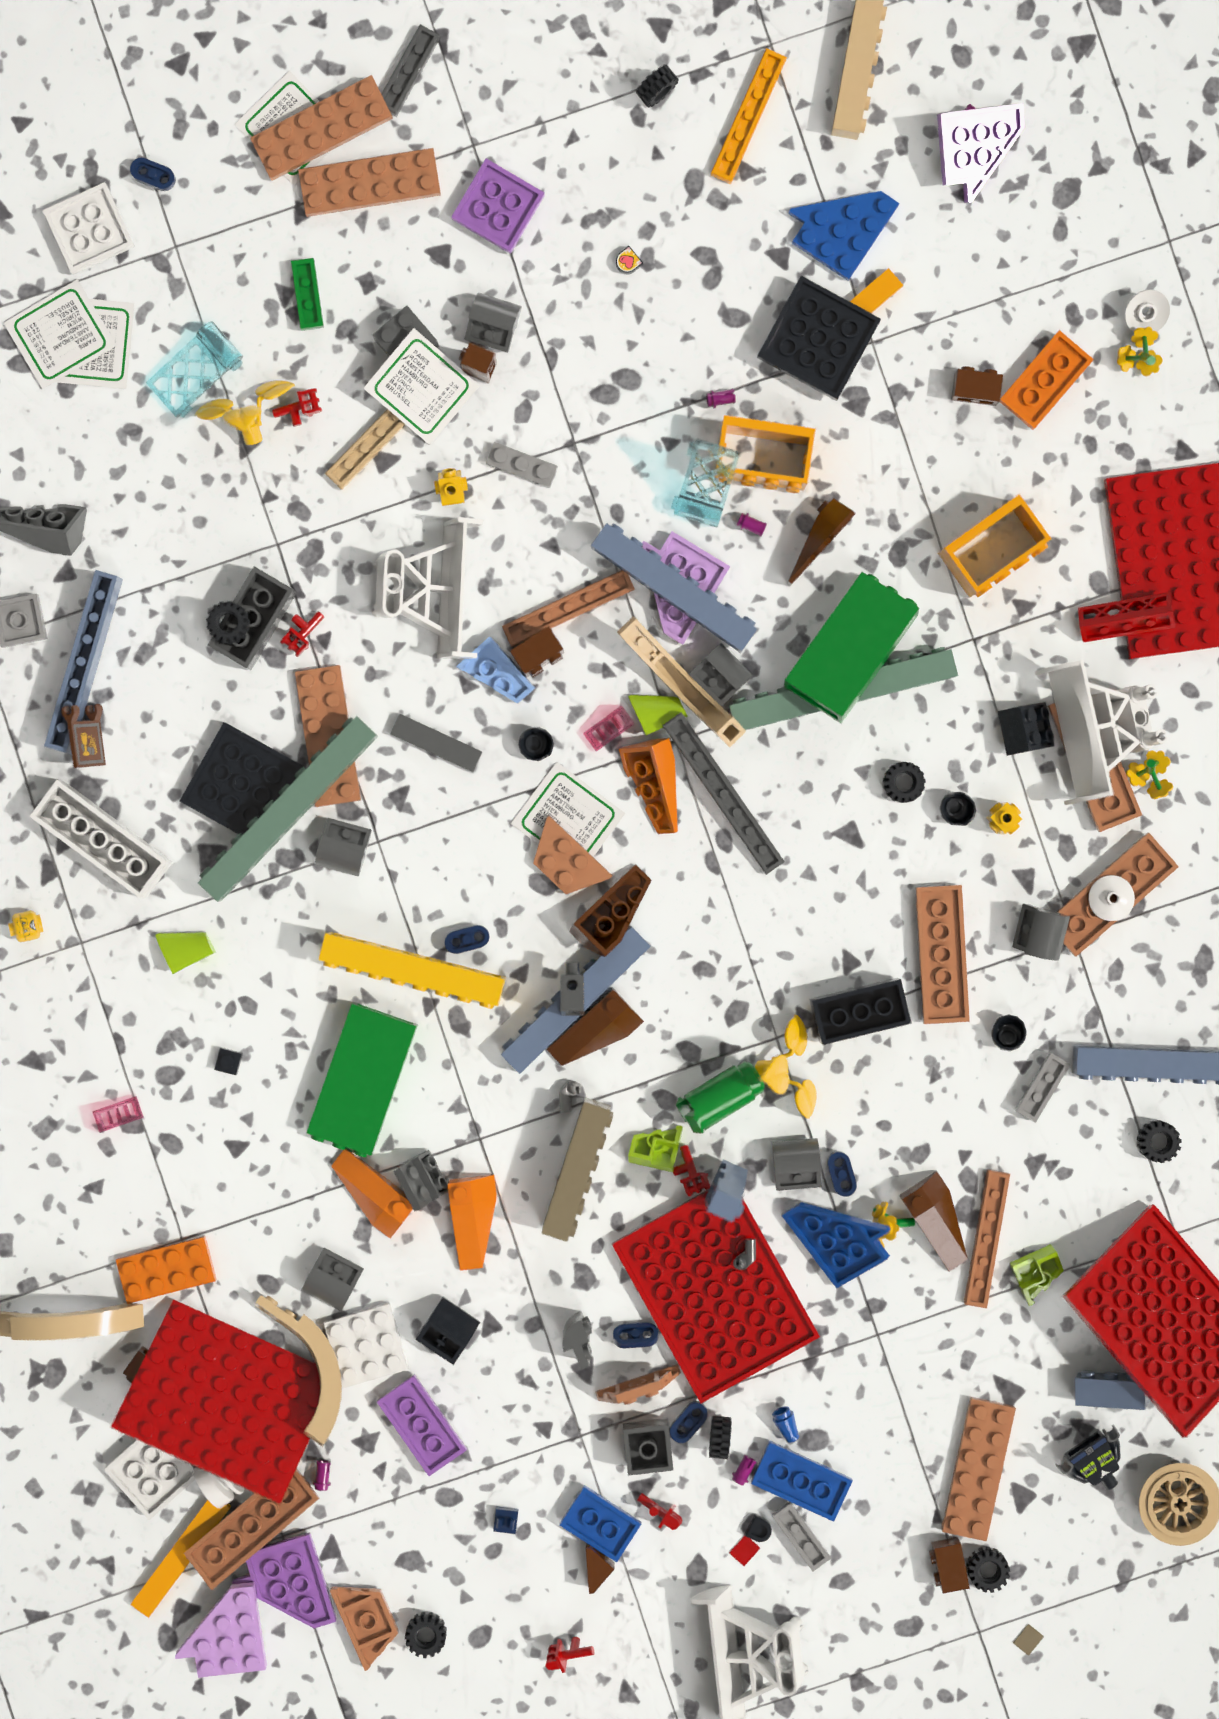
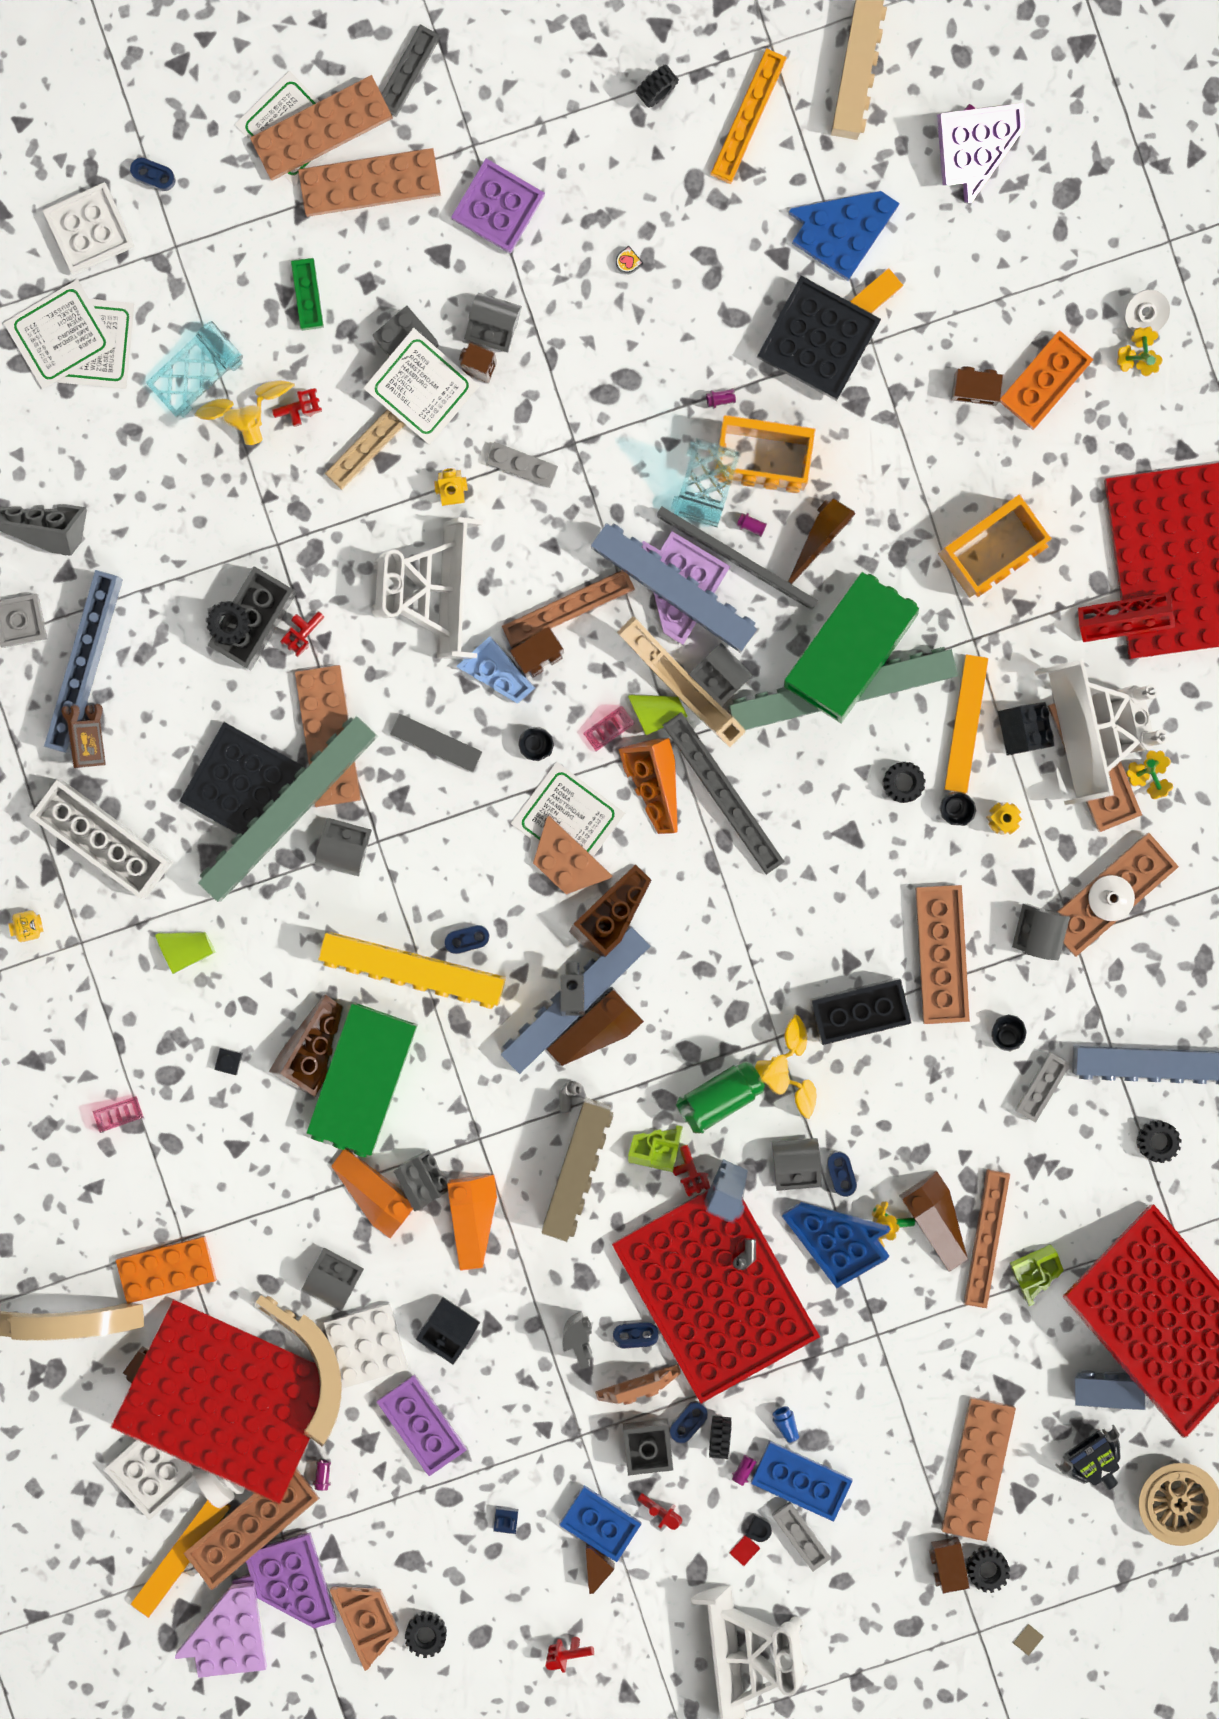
none -> reddish brown wedge [269,995,343,1097]
none -> dark grey tile [657,506,818,610]
none -> light orange tile [944,654,989,793]

